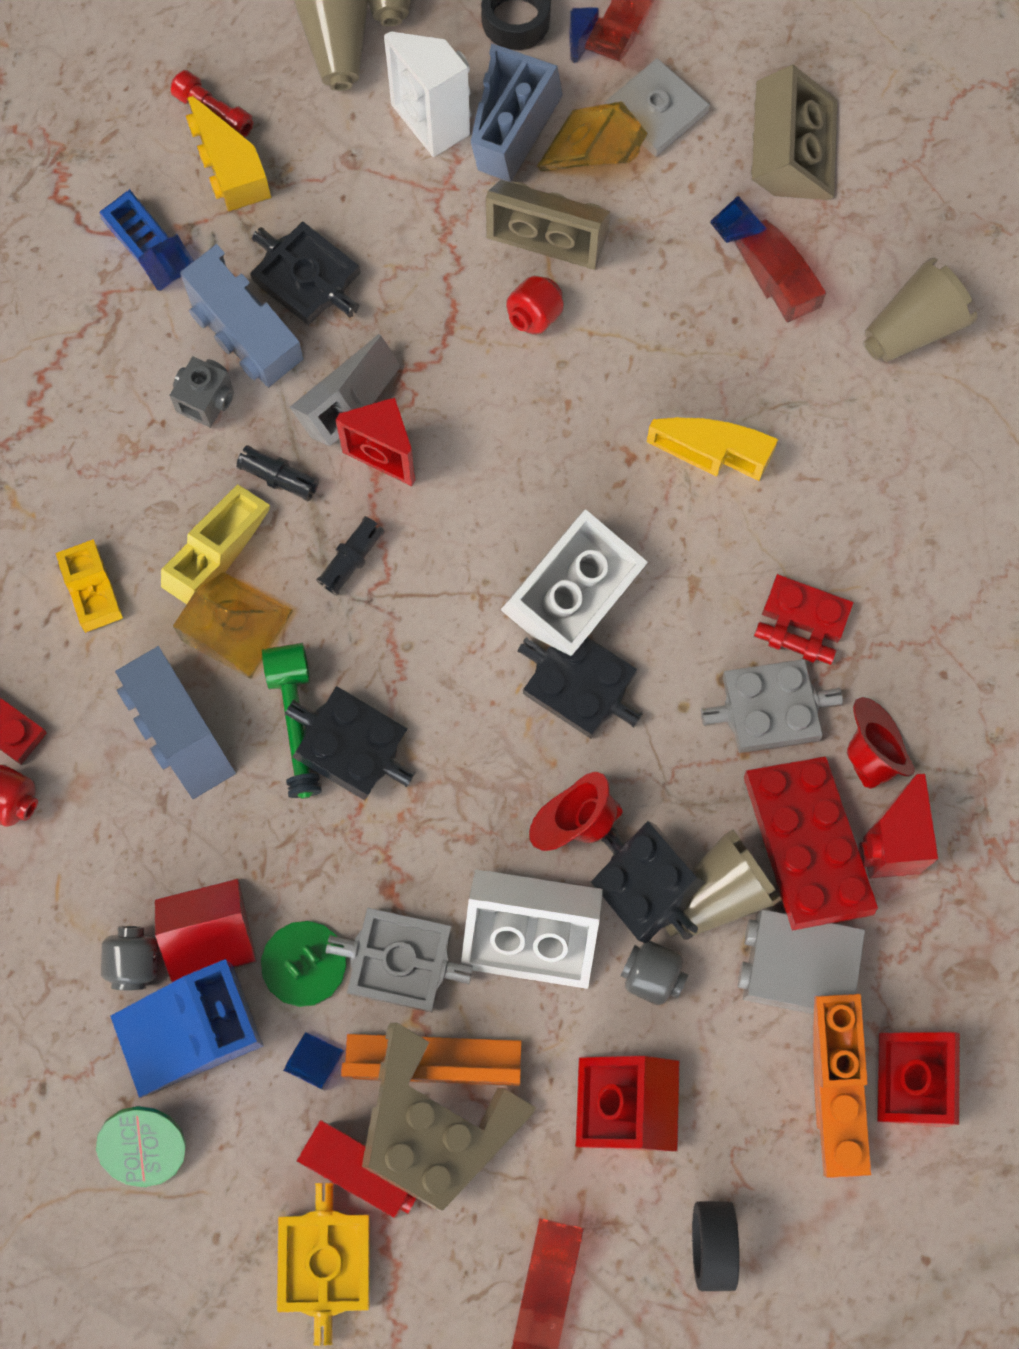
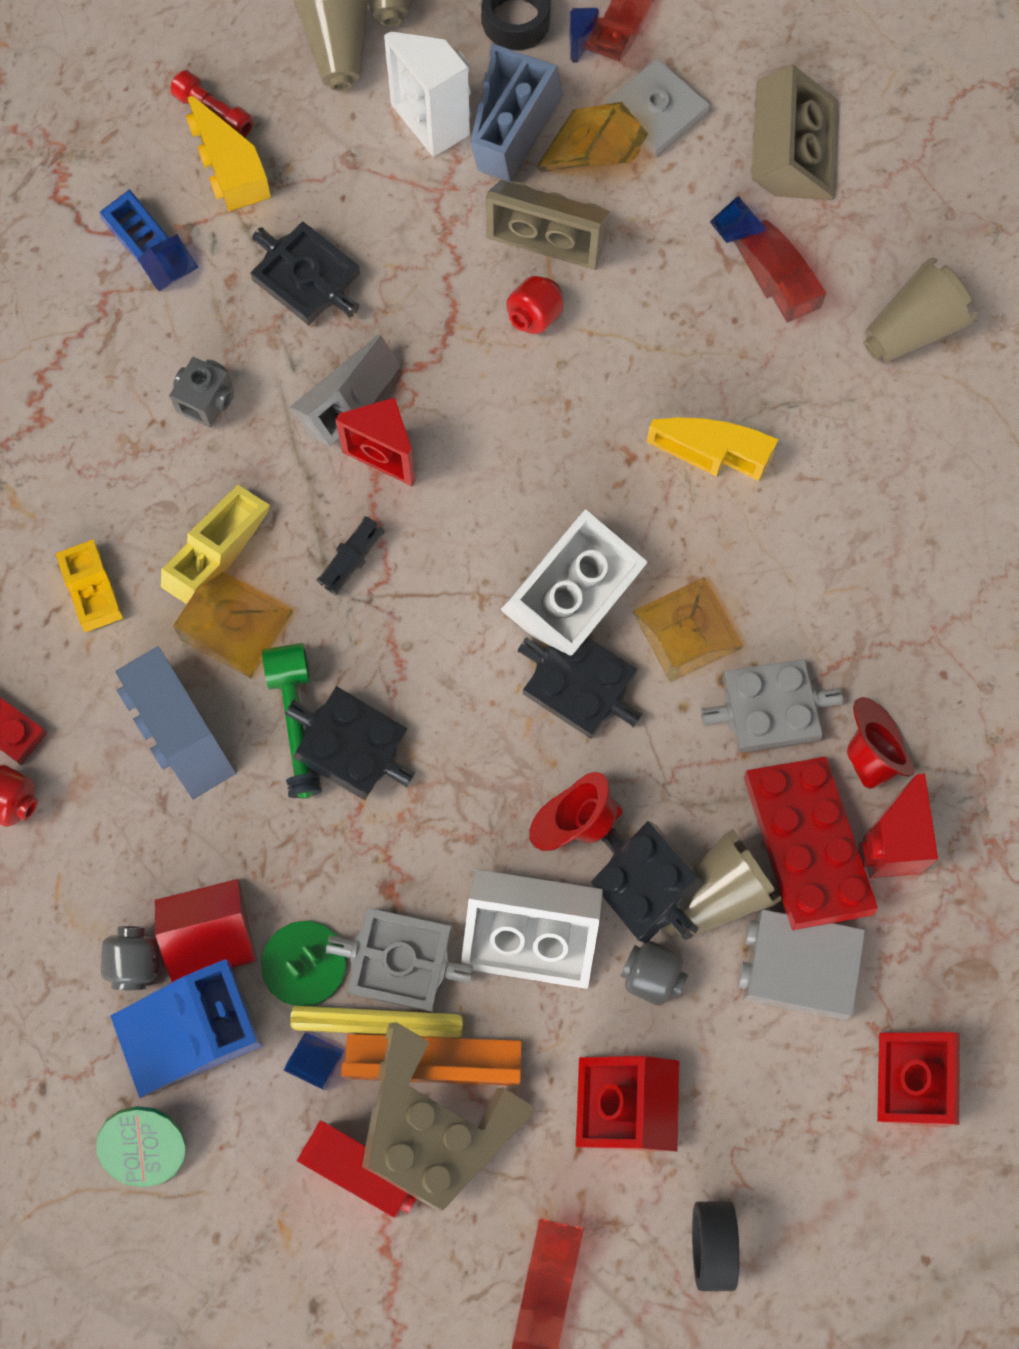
sand blue wedge [180,244,303,388] -> none
black pin [237,445,319,502] -> none
yellow plate [277,1183,370,1346] -> none
red plate [753,574,854,665] -> none
orange slope [813,994,871,1178] -> none
none -> light yellow axle [290,1006,463,1038]
none -> clear yellow slope [633,577,743,682]

